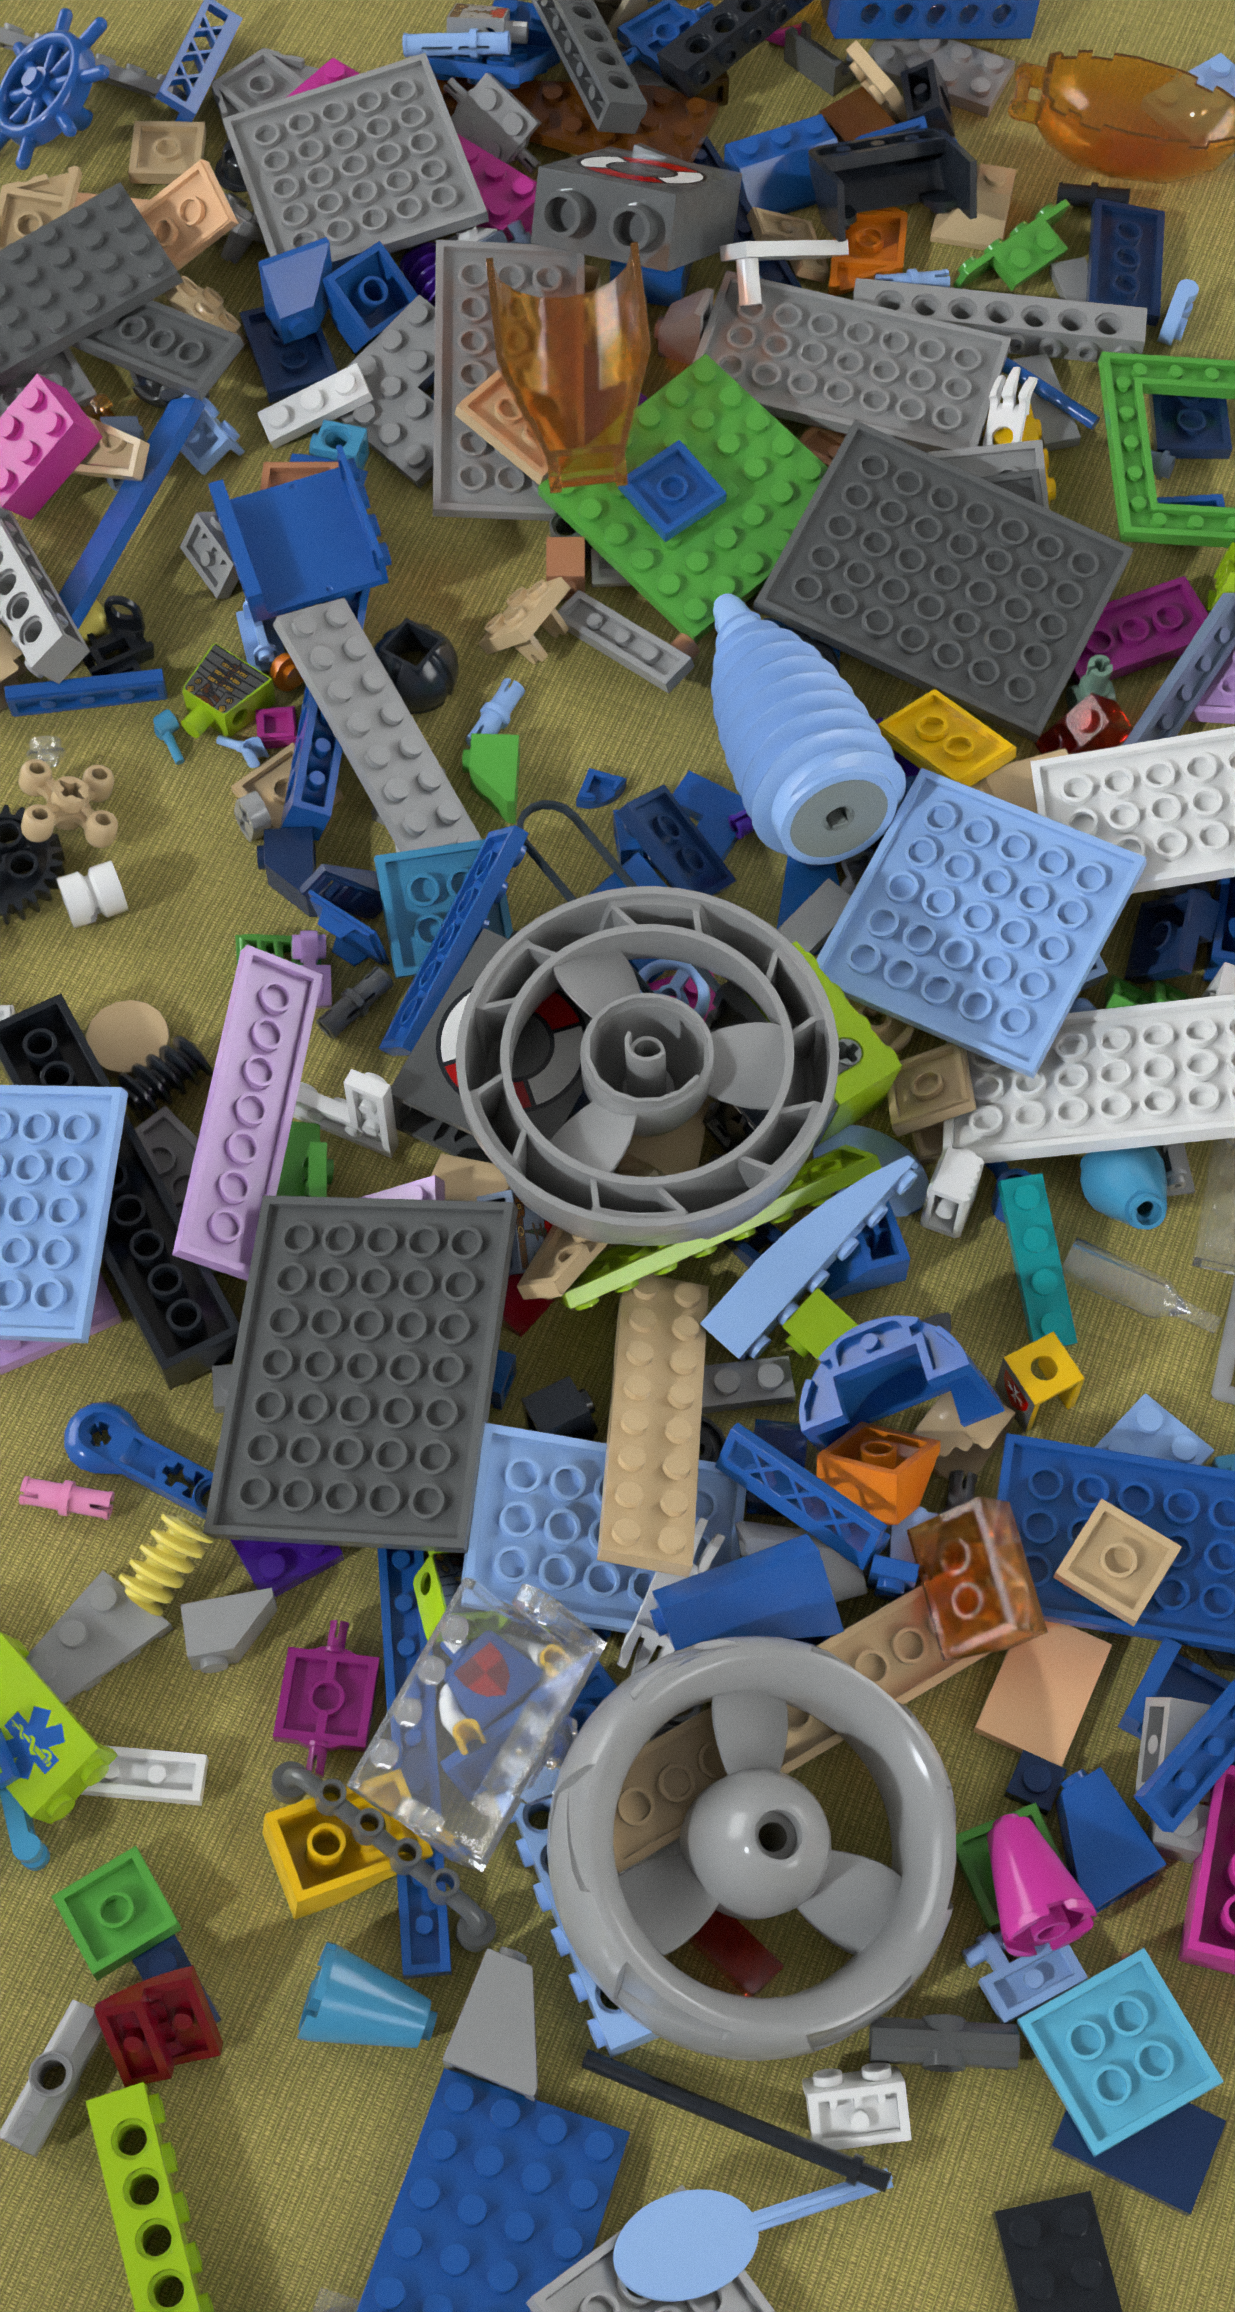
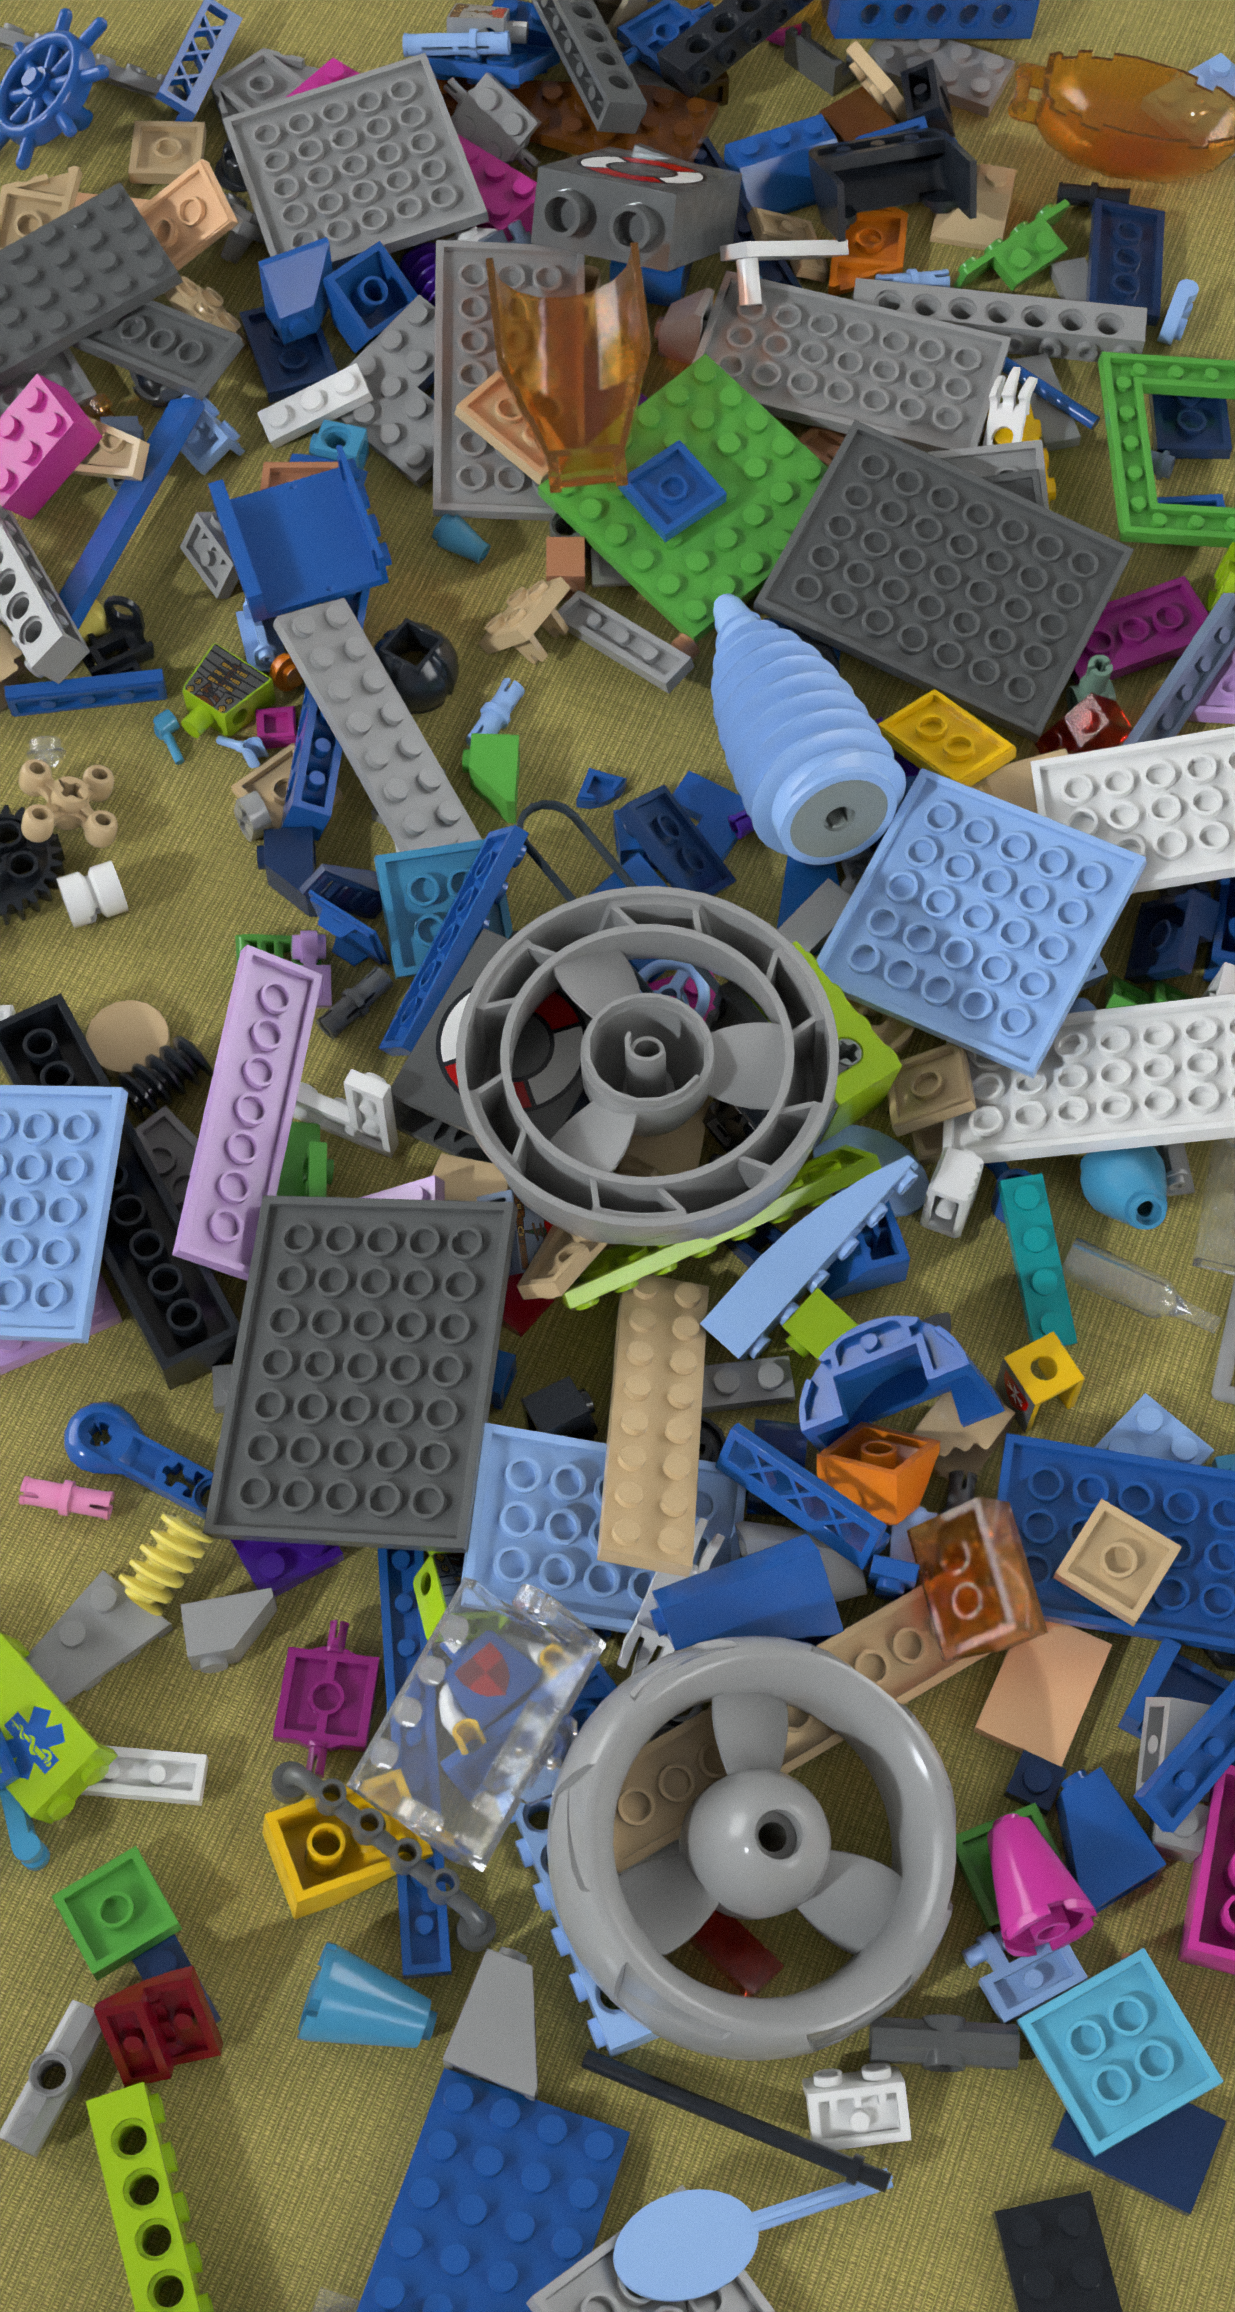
none -> dark azure cone [432,514,491,564]

